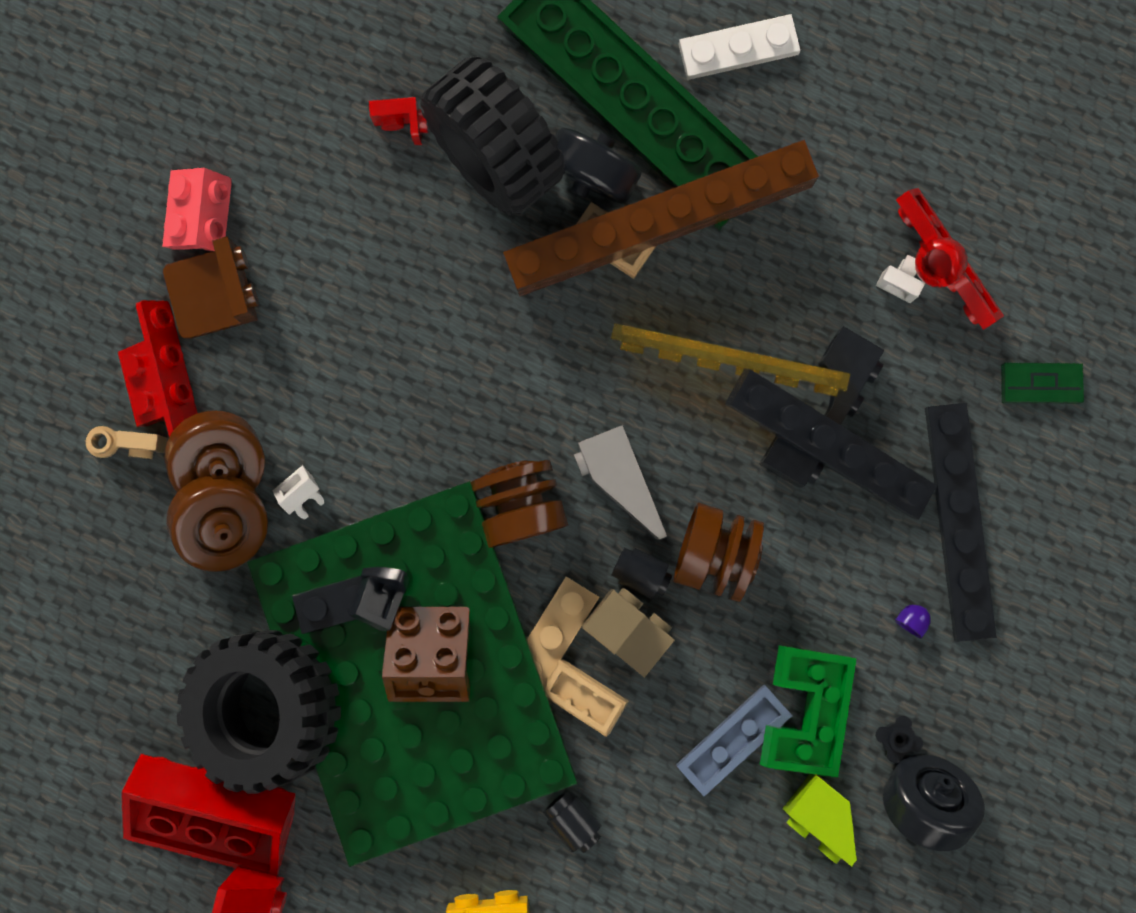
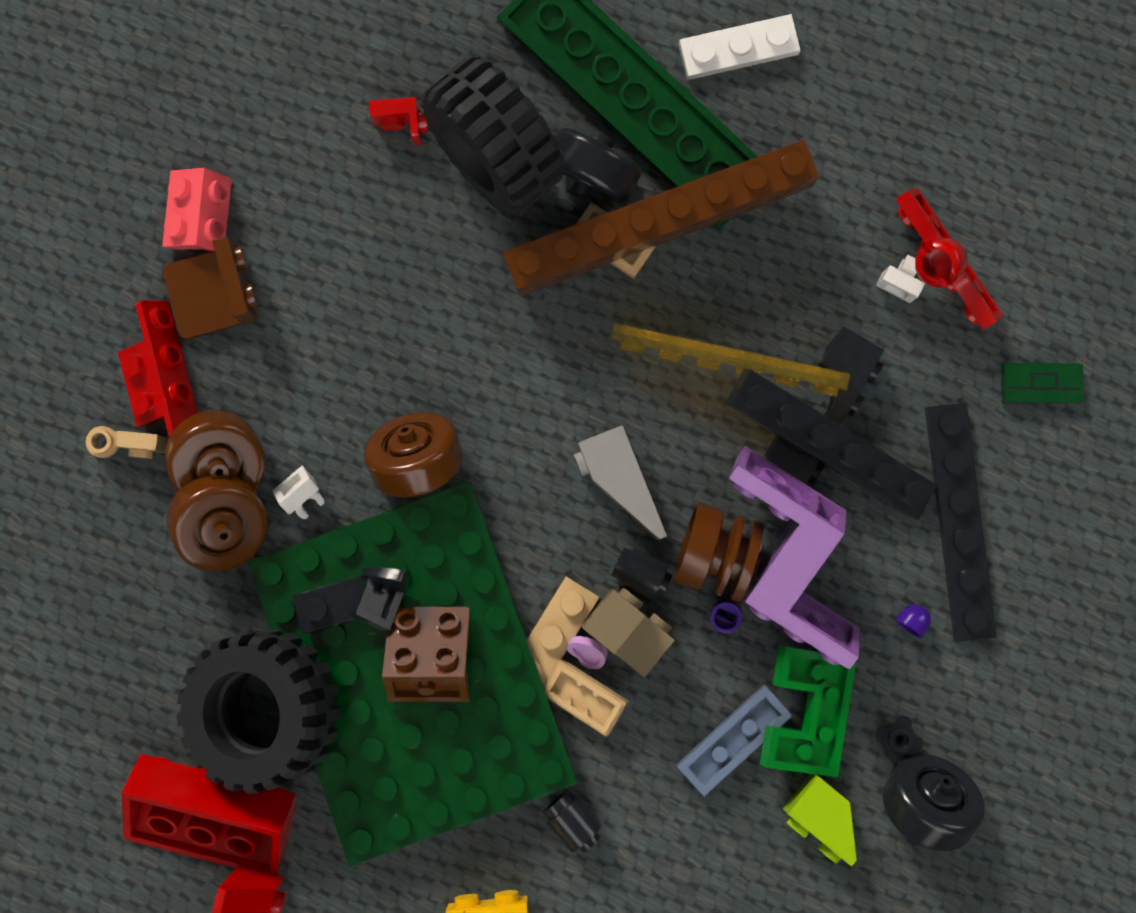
reddish brown wheel [470,460,569,548] -> none
none -> reddish brown wheel [364,413,463,498]
none -> lavender piece [567,636,608,669]
none -> dark purple hinge [710,599,742,633]
none -> medium lavender bracket [729,446,860,670]

